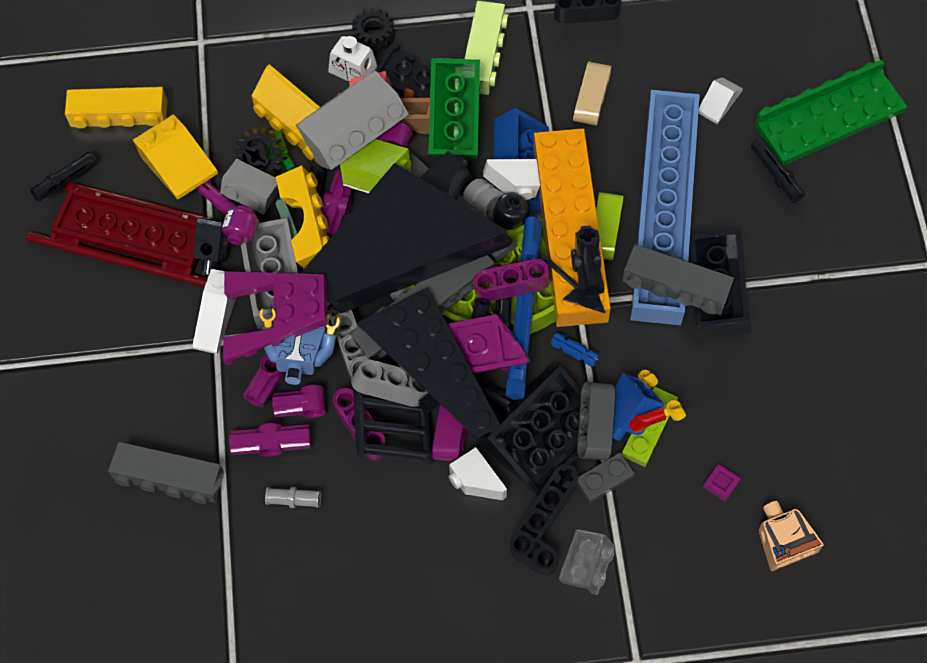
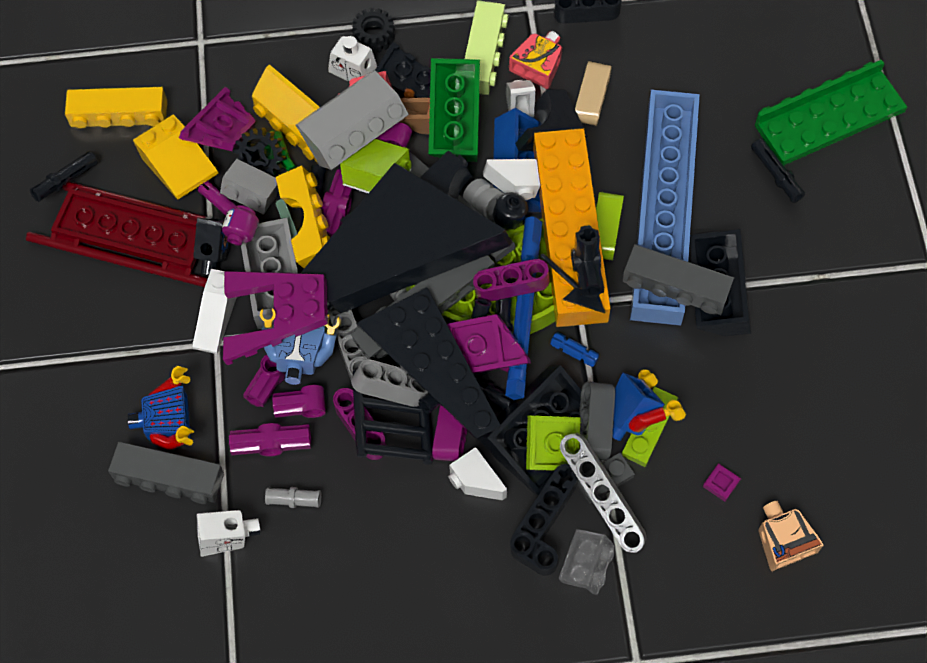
white slope [698,77,743,124] -> none
none -> torso [128,366,194,450]
none -> magenta wing [179,87,256,151]
none -> white torso [197,510,260,557]
none -> white slope [506,80,535,117]
none -> torso [509,31,562,90]
none -> black arch [515,89,588,151]
none -> lime tile [526,416,581,470]
none -> light grey beam [560,433,647,552]

